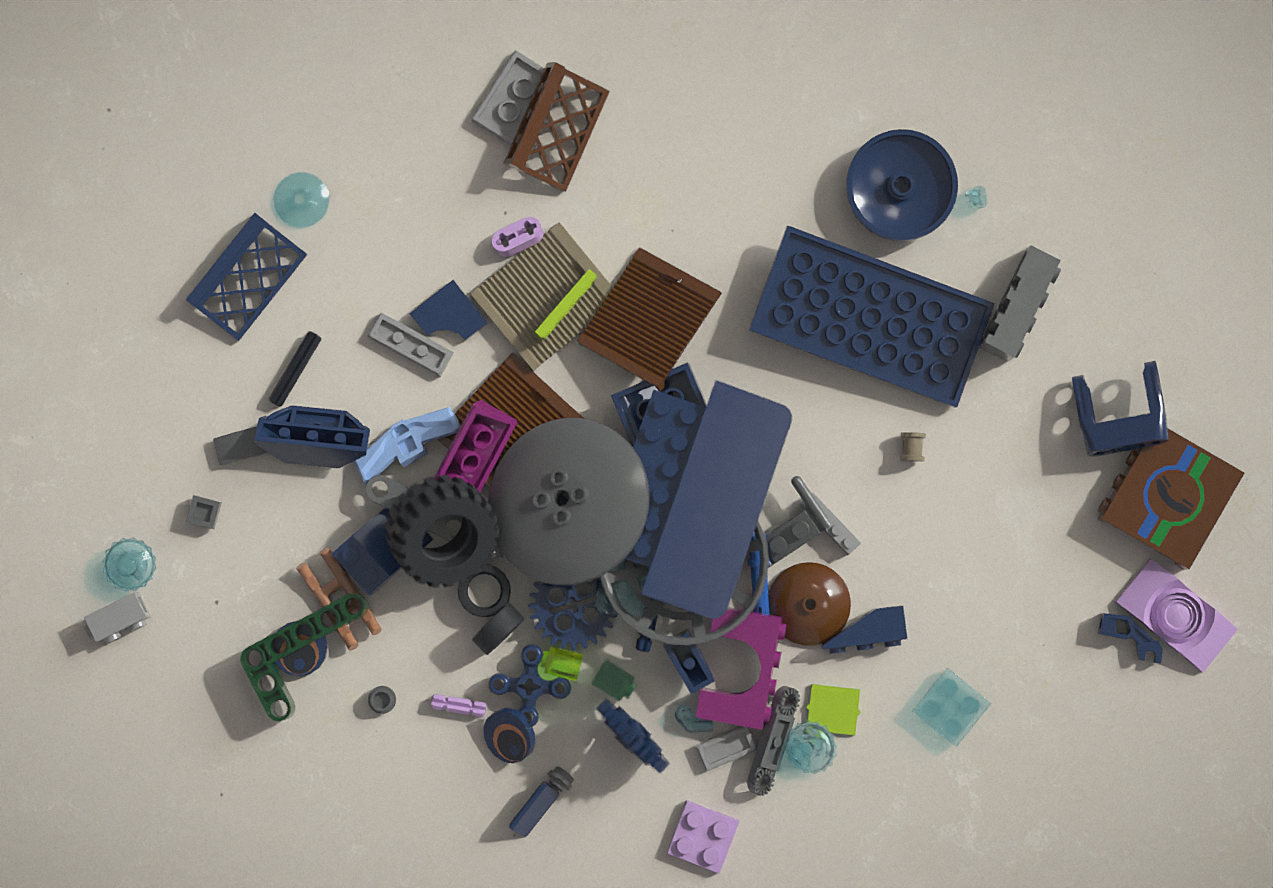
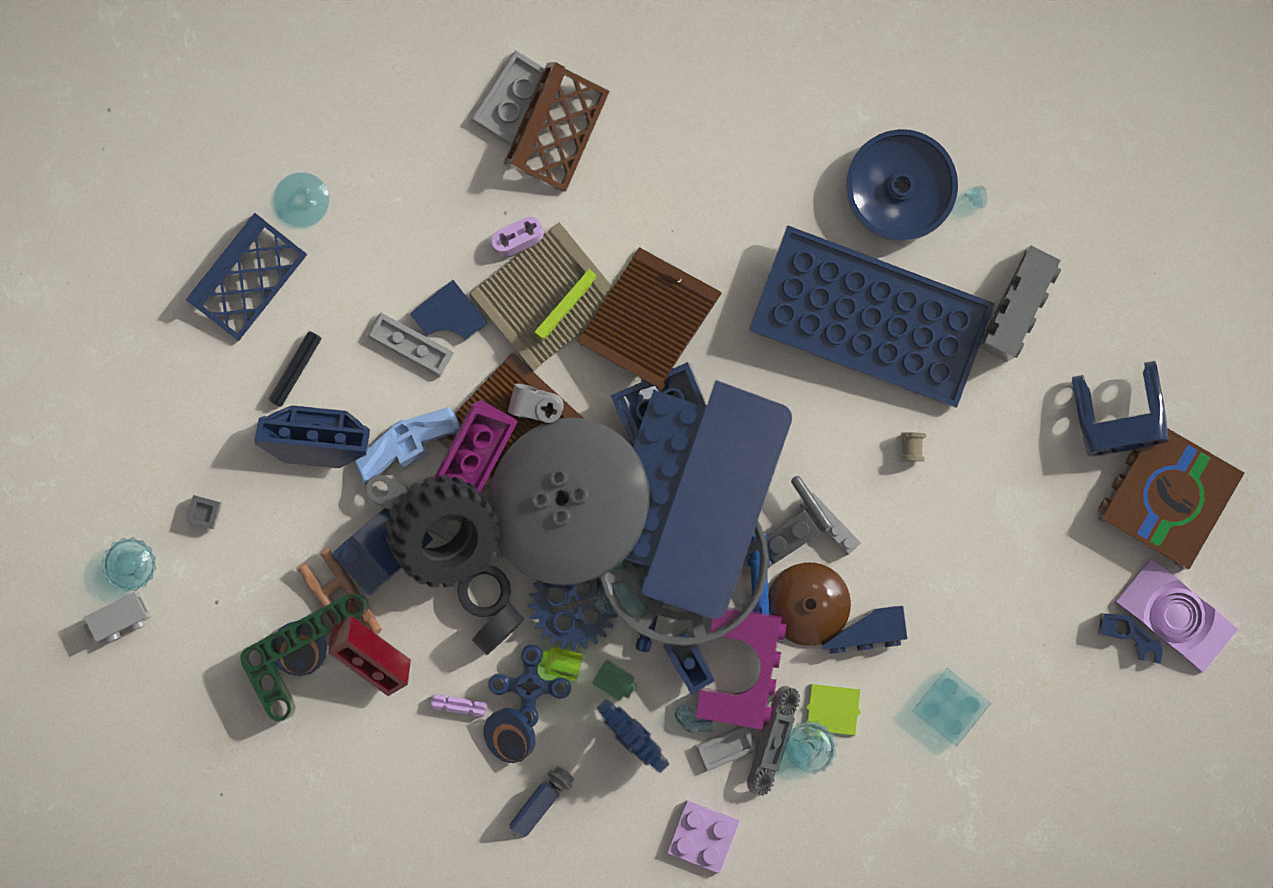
dark grey slope [213,426,268,465] -> none
dark grey plate [368,686,396,714] -> none
none -> dark red brick [327,616,411,696]
none -> light grey piece [508,384,564,423]

